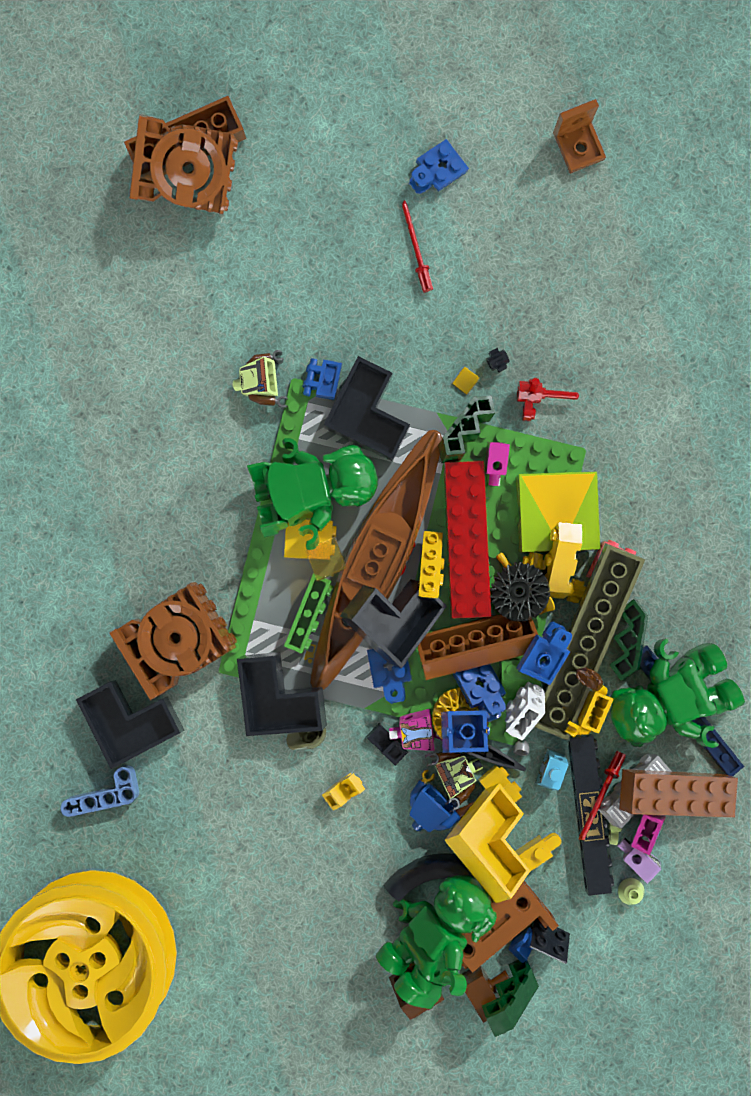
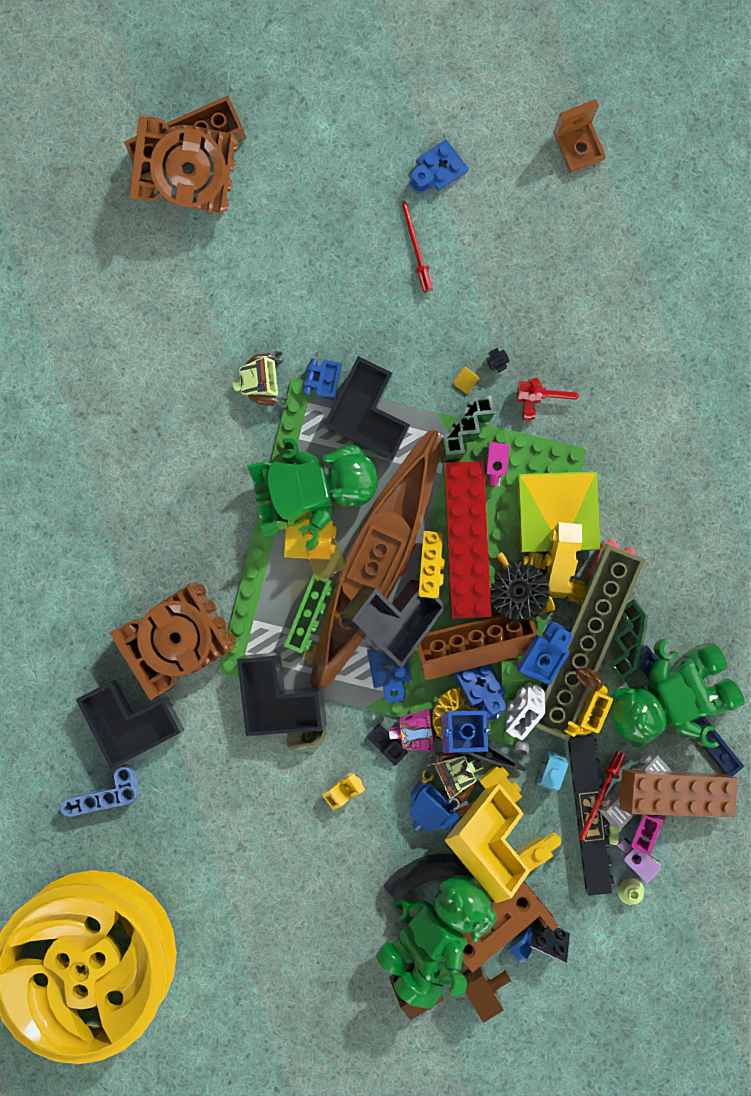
dark green brick [482,960,539,1037] -> none

